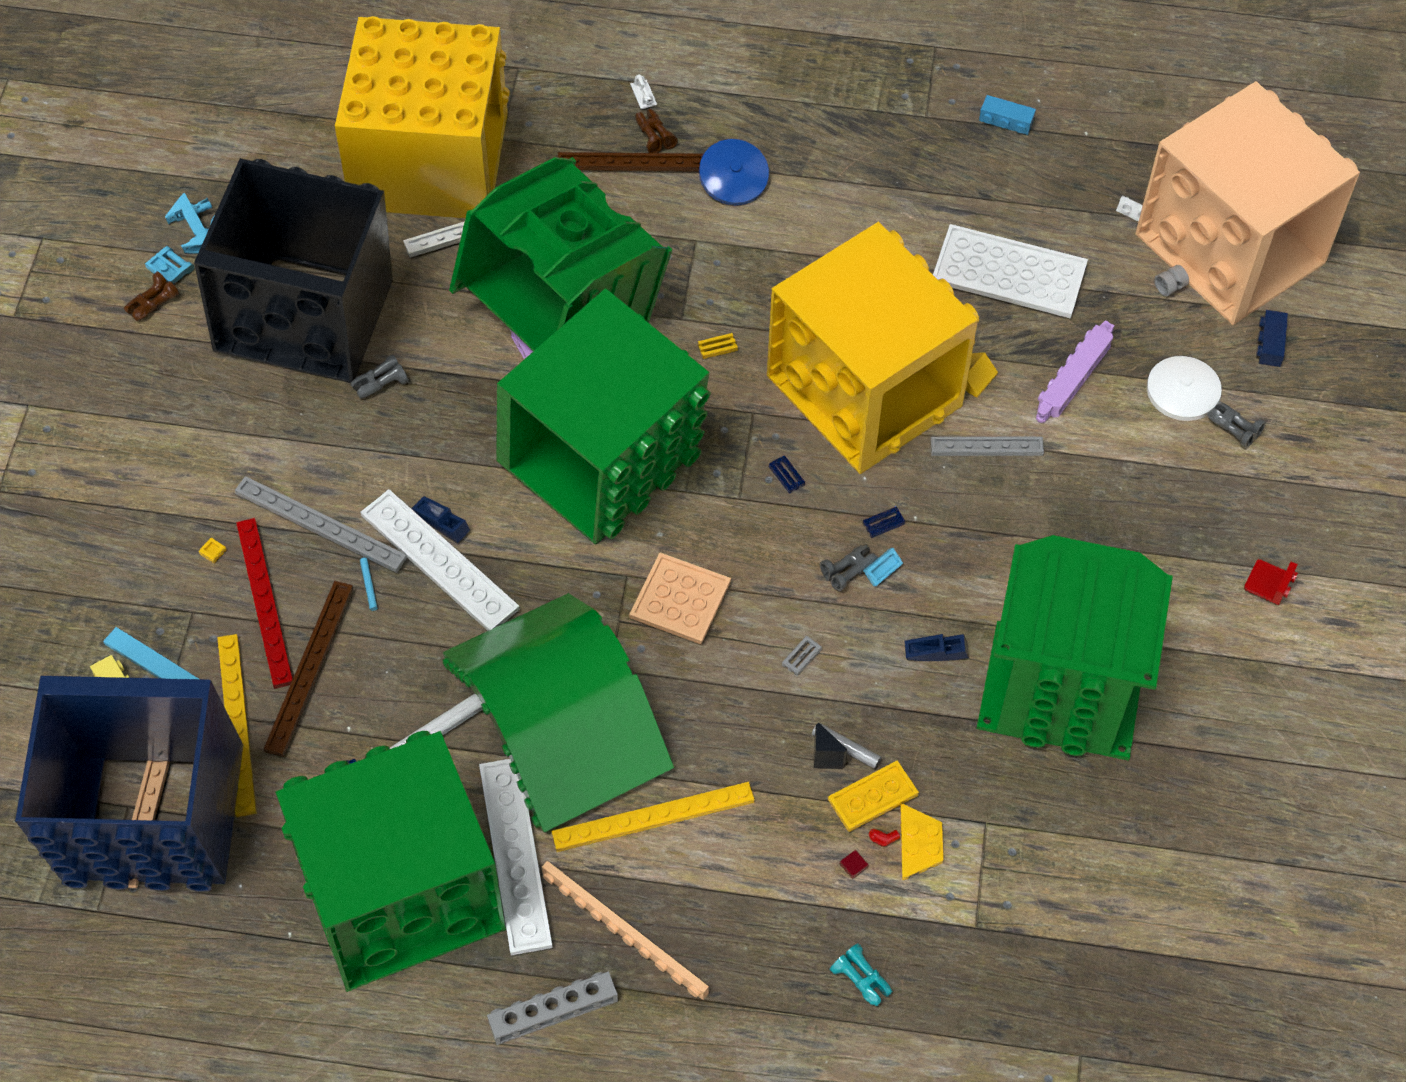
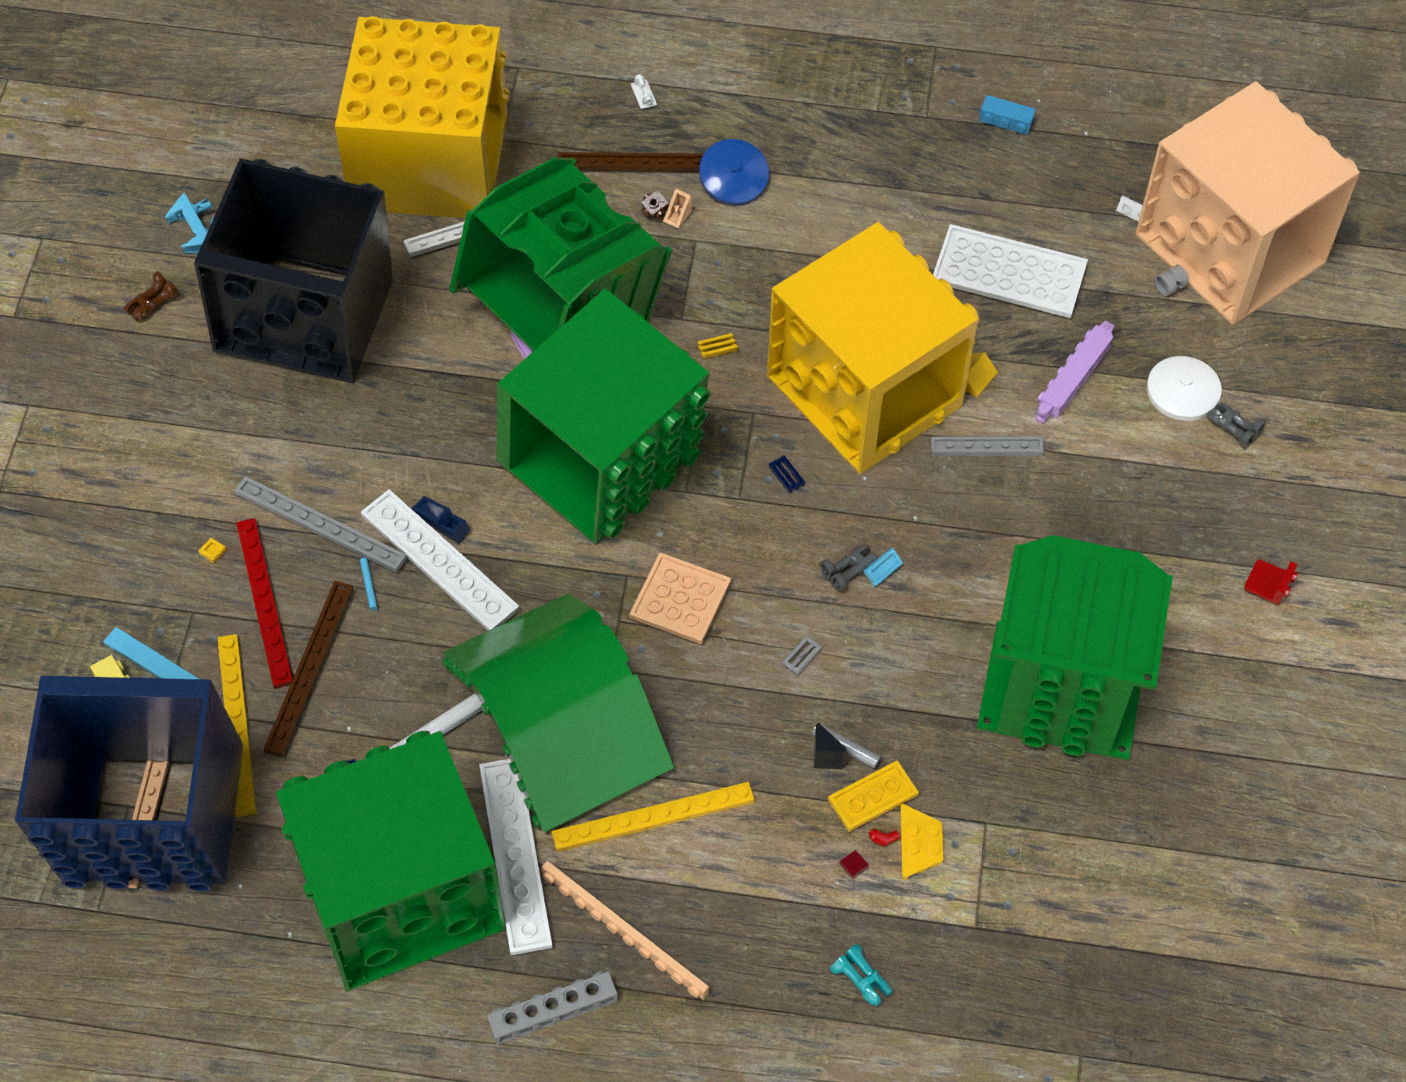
medium azure plate [145,246,194,284] -> none
dark grey piece [350,354,409,399] -> none
reddish brown piece [635,108,678,153] -> none
clear blue tile [862,506,905,538] -> none
dark blue slope [905,634,969,661] -> none
dark blue brick [1256,310,1288,367] -> none
none -> brick [641,190,669,220]
none -> light nougat slope [663,188,692,228]

